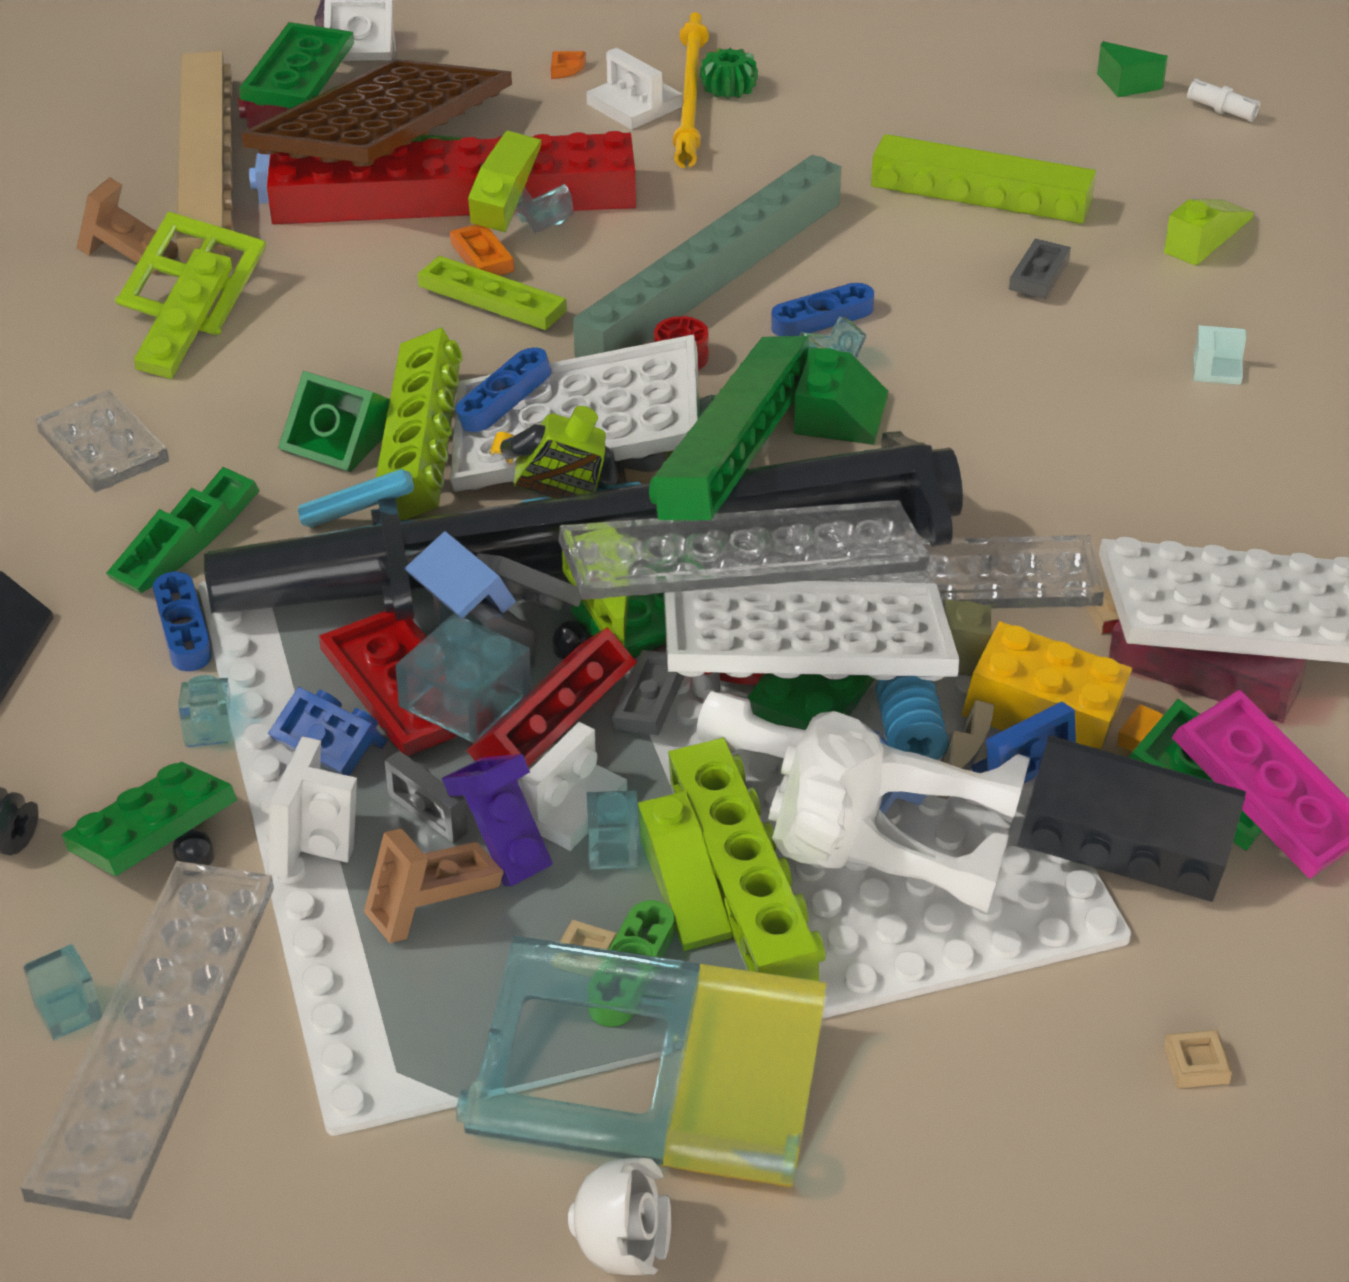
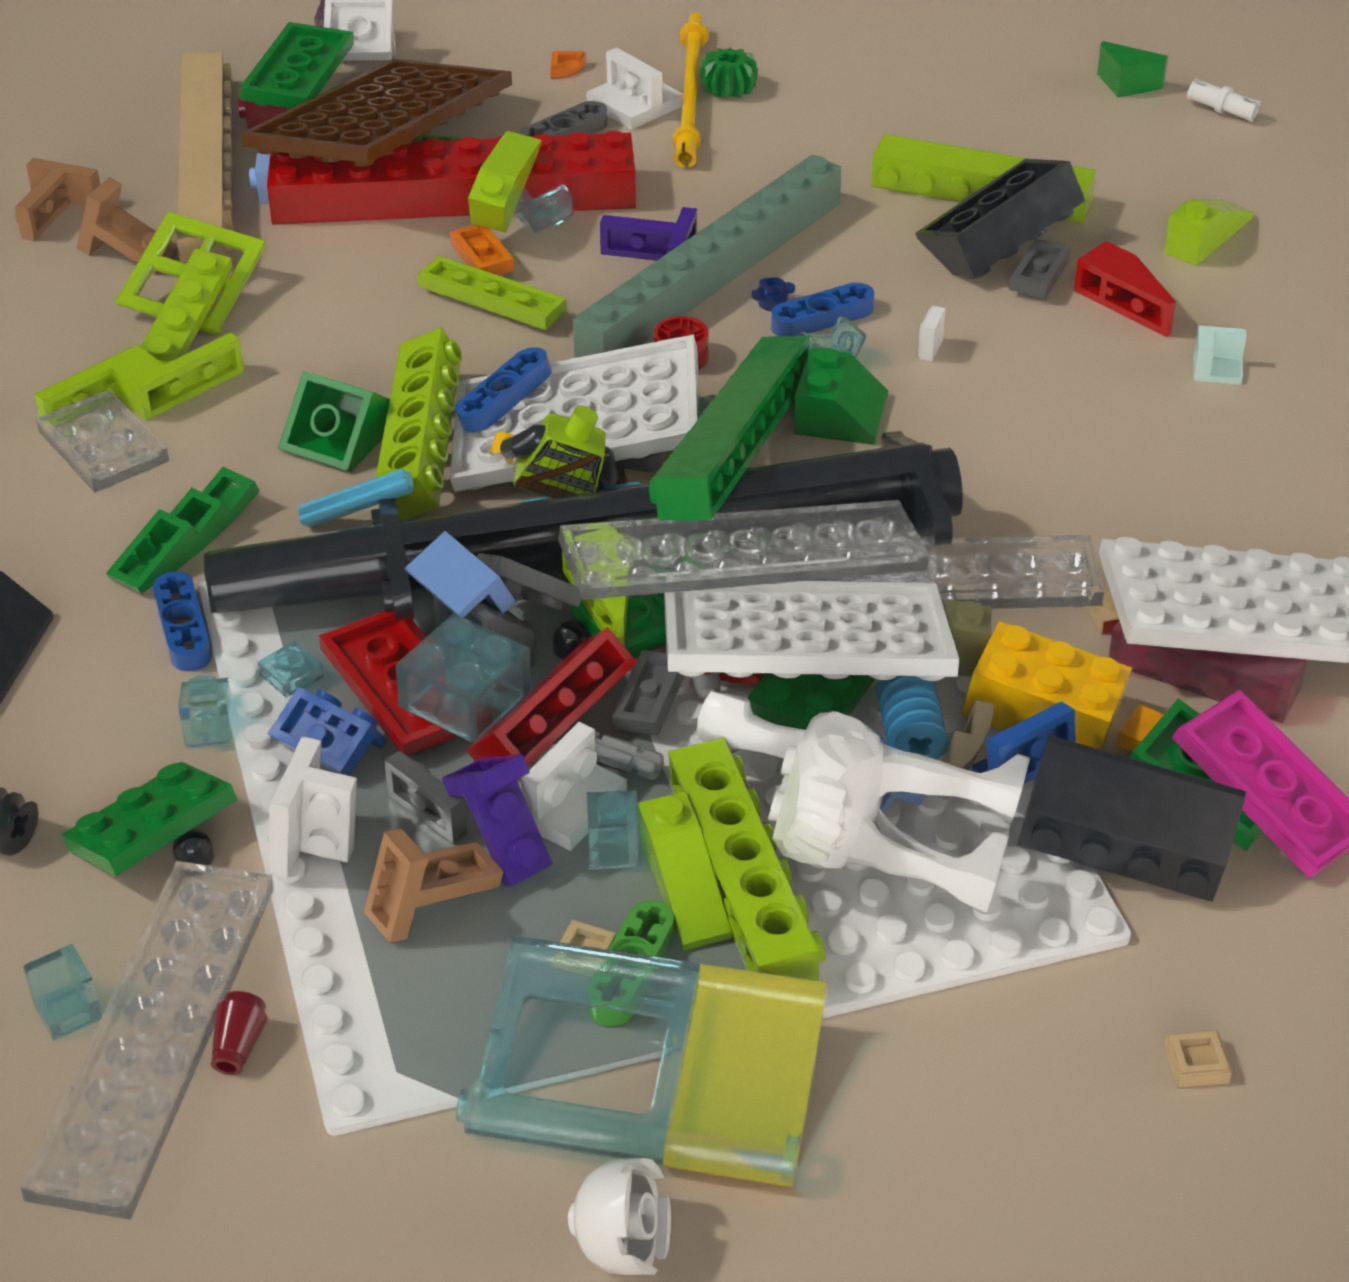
none -> medium nougat bracket [15,158,100,241]
none -> lime bracket [34,332,245,434]
none -> dark red cone [210,991,268,1075]
none -> clear light blue plate [257,641,324,698]
none -> dark grey beam [521,101,608,137]
none -> light grey axle [595,731,664,780]
none -> dark purple bracket [600,207,697,261]
none -> clear blue plate [751,277,795,311]
none -> black slope [915,159,1086,279]
none -> white tile [918,305,945,362]
none -> red slope [1074,241,1176,337]

